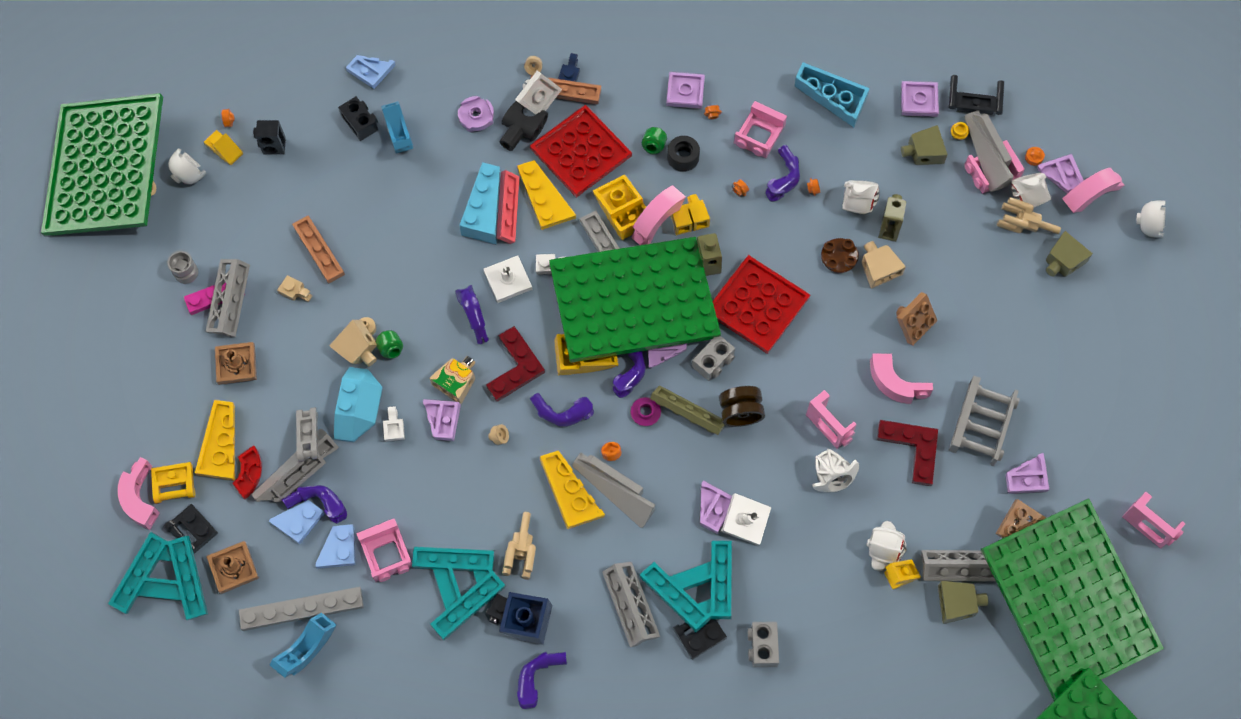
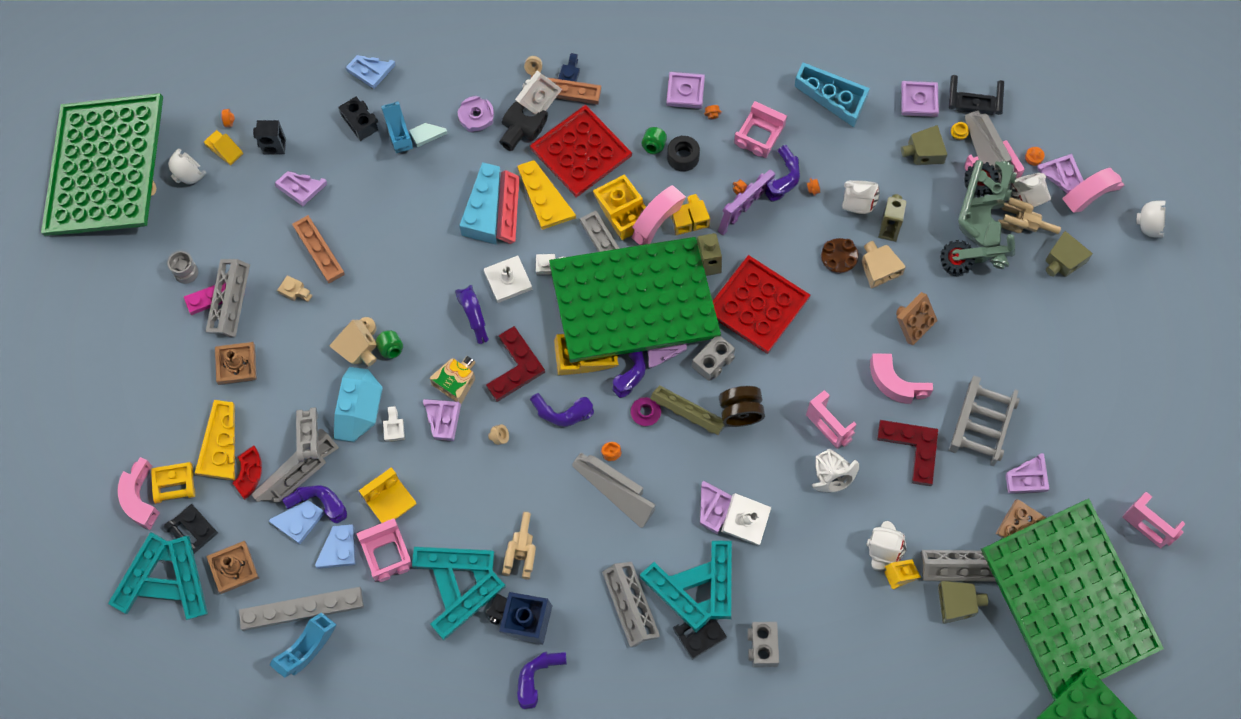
yellow wing [540,450,605,529] -> none
none -> lavender wing [275,171,327,206]
none -> yellow bracket [359,467,417,523]
none -> light aqua tile [409,123,448,147]
none -> medium lavender wing [718,170,776,235]
none -> sand green piece [940,160,1017,276]

